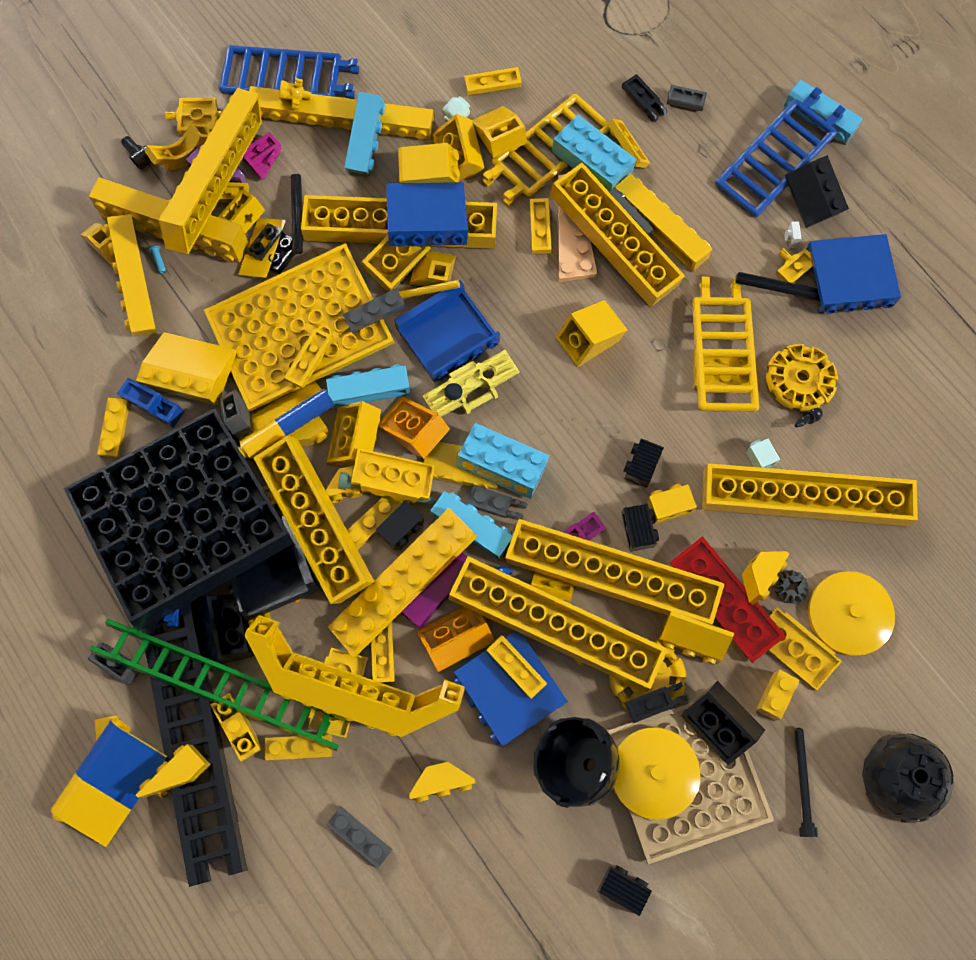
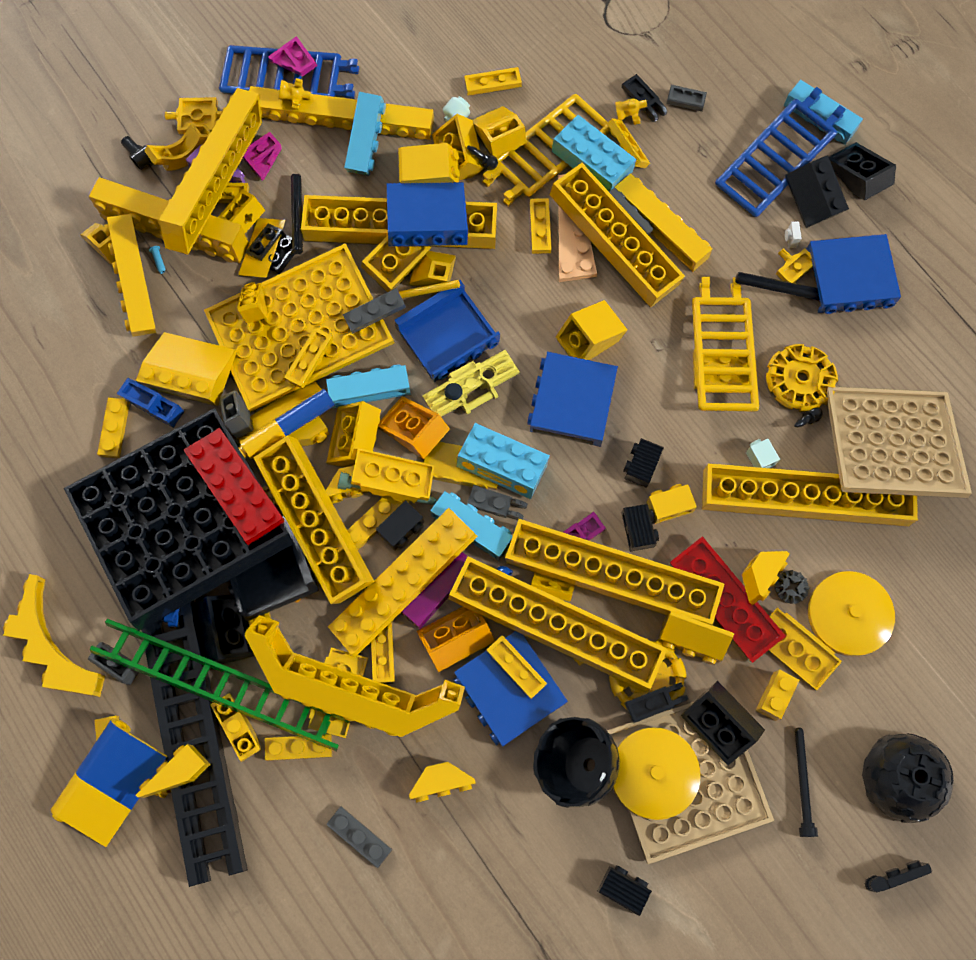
none -> yellow arch [3,574,105,697]
none -> red plate [184,428,285,545]
none -> yellow slope [237,282,267,323]
none -> dark pink wing [268,36,317,76]
none -> black bar [467,146,498,170]
none -> blue panel [527,352,618,447]
none -> yellow piece [615,99,648,125]
none -> tan plate [826,387,972,498]
none -> black slope [829,142,896,200]
none -> black hinge [864,860,932,893]

